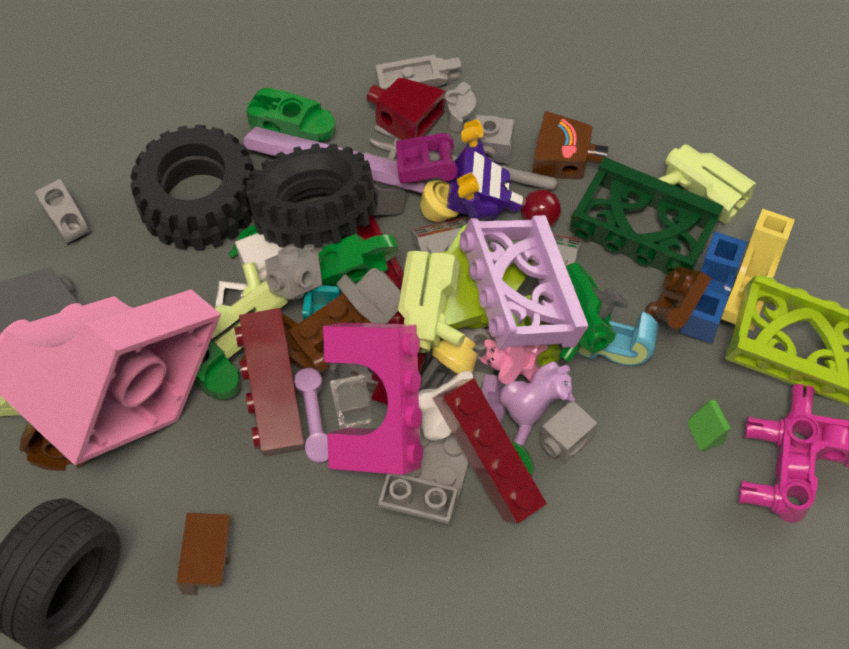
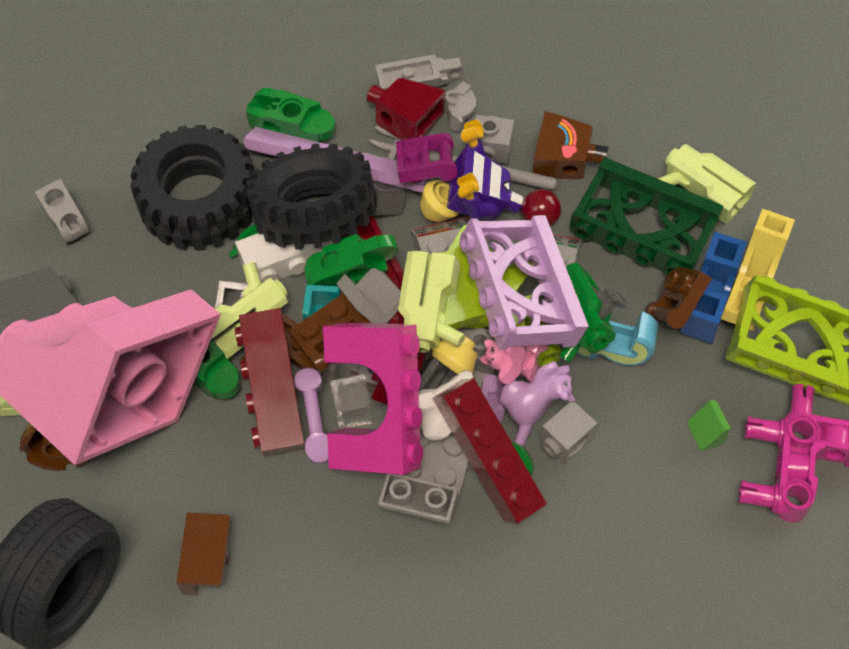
light grey brick [265,247,322,300] -> none

